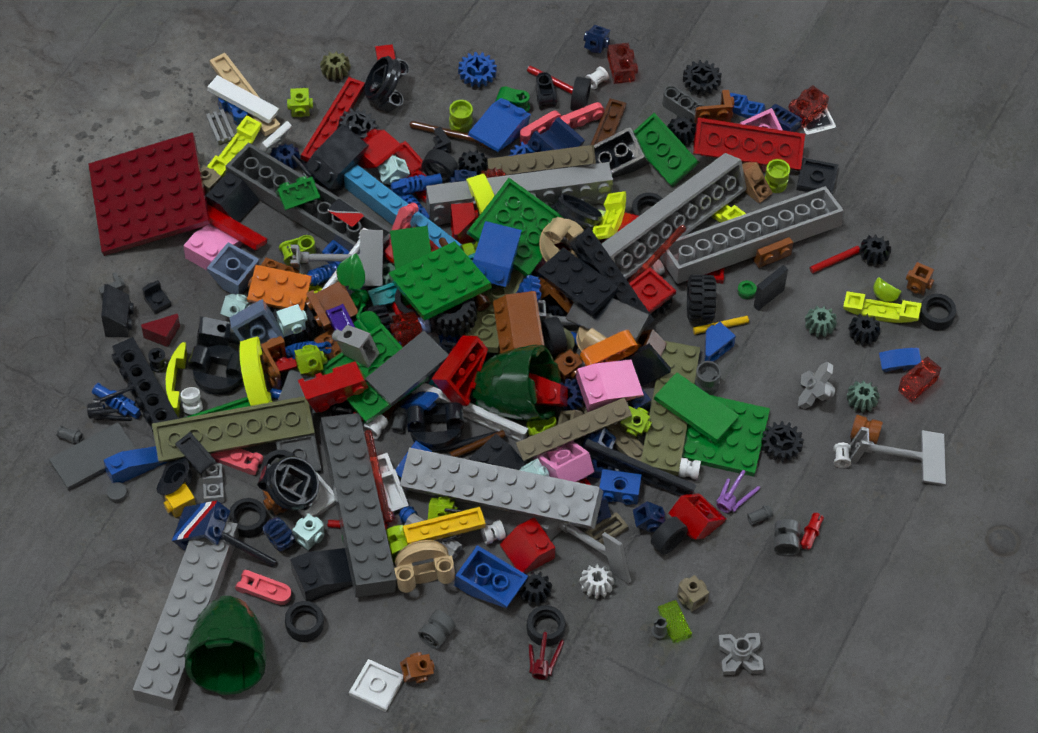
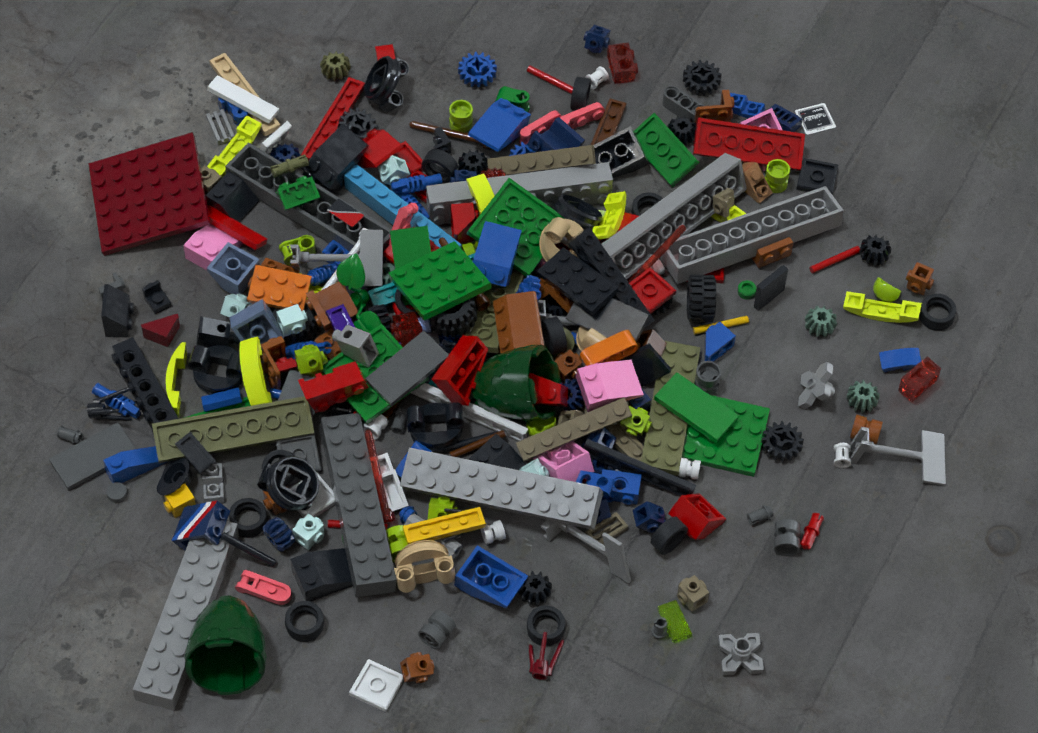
black bush [148,348,167,373] -> none
white wheel [181,387,203,414] -> none
coral plate [210,448,264,475] -> none
lime brick [287,88,313,117] -> none
blue slope [400,392,439,411] -> none
red slope [500,517,555,574] -> none
black piece [535,72,557,107] -> none
white gear [580,563,614,599] -> none
medium lavender plant [716,470,760,513] -> none
clear red brick [788,85,829,128] -> none
black gear [848,313,881,346] -> none
none -> blue tile [201,387,242,412]
none -> olive pin [270,154,309,178]
none -> blue leg [576,470,615,497]
none -> dark tan bracket [713,188,734,218]

